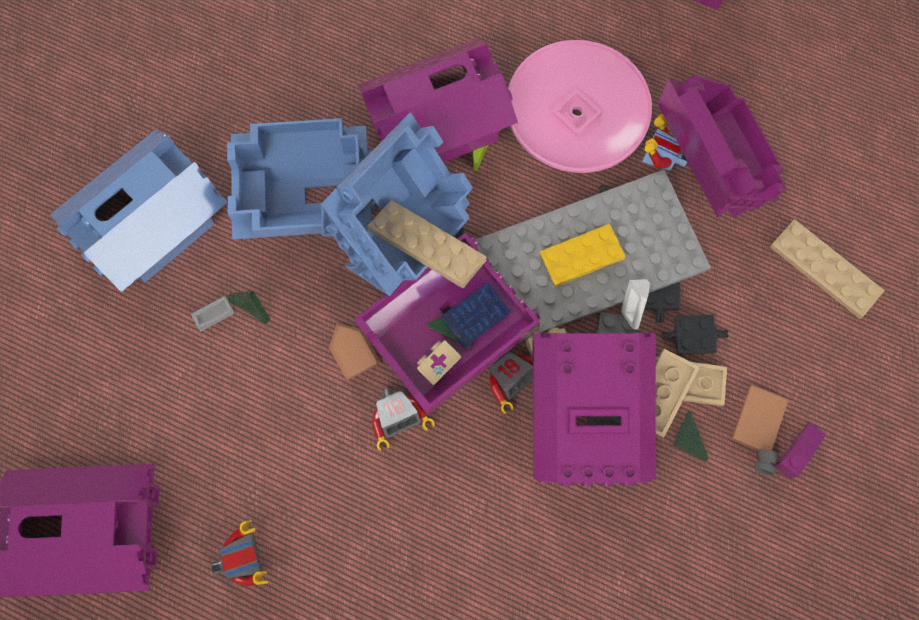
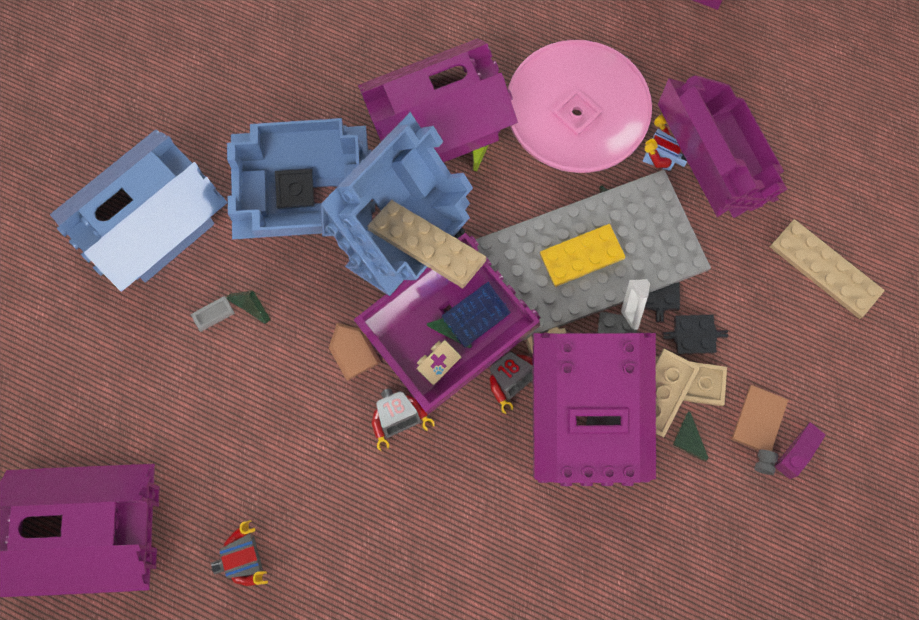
none -> black tile [275,169,315,209]

